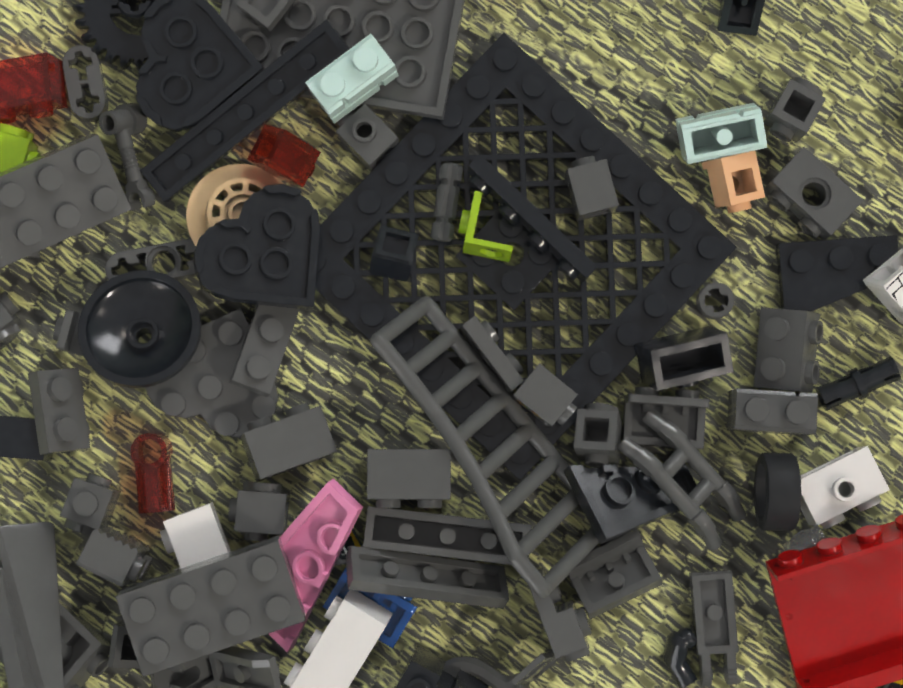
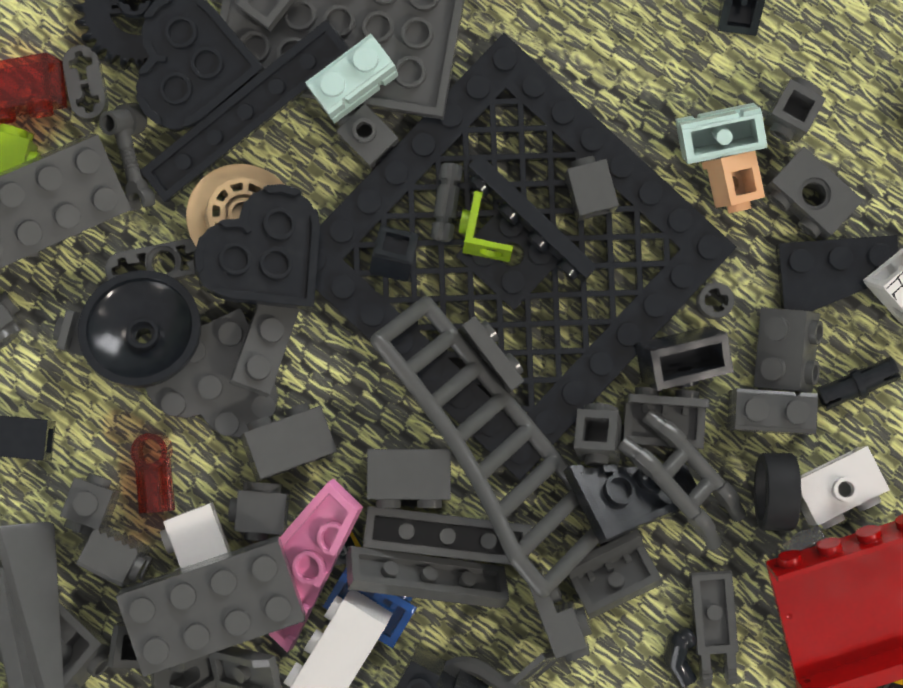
dark grey bracket [28,368,90,455] -> none
clear red brick [247,125,321,188] -> none
dark grey brick [512,363,578,428] -> none

